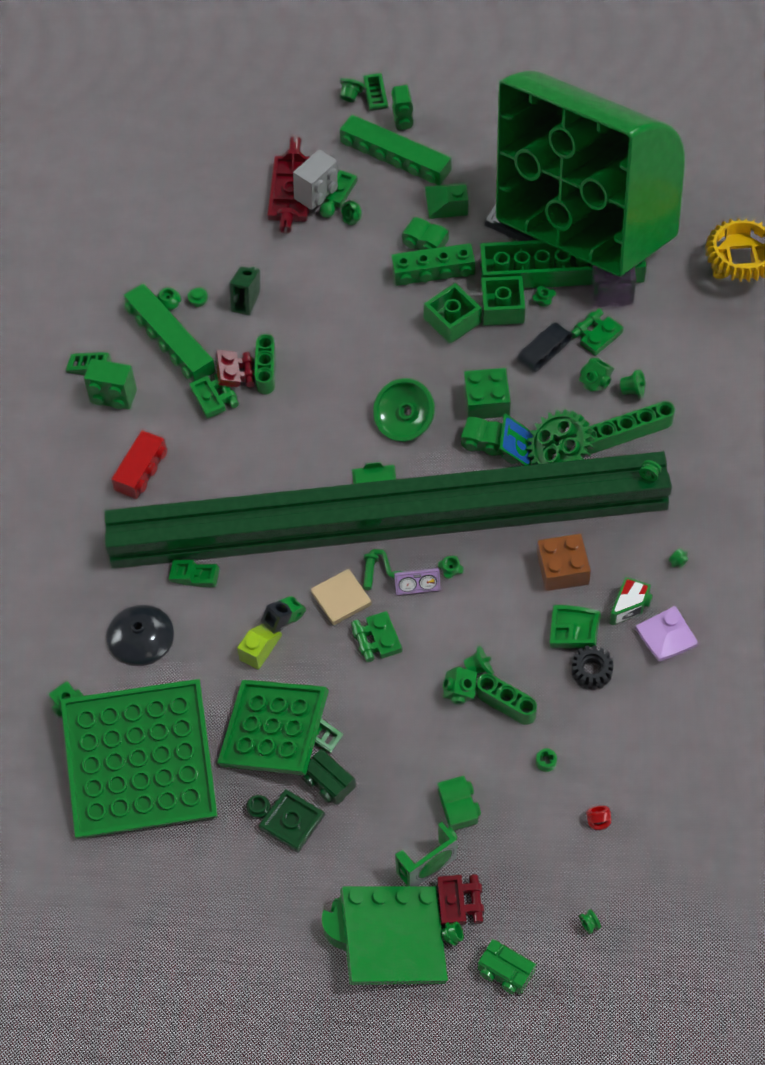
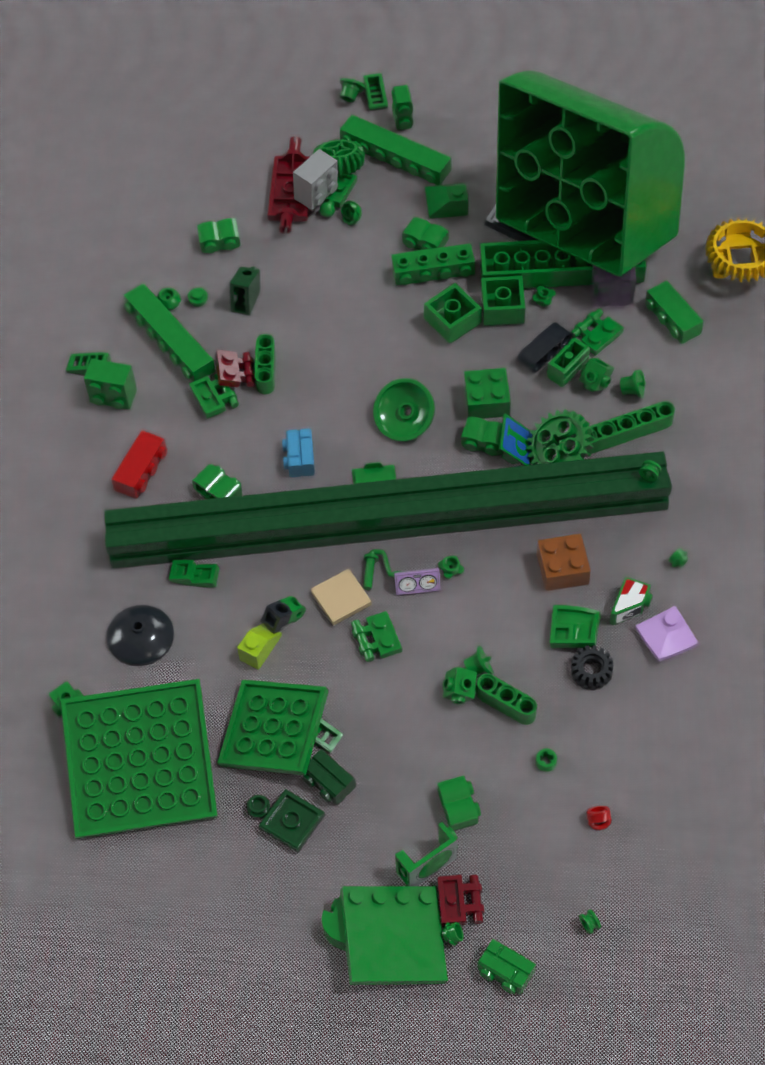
none -> green brick [192,463,243,499]
none -> green brick [197,218,241,253]
none -> dark azure brick [282,428,315,478]
none -> green gear [313,139,365,176]
none -> green brick [547,337,590,387]
none -> green brick [645,280,704,344]

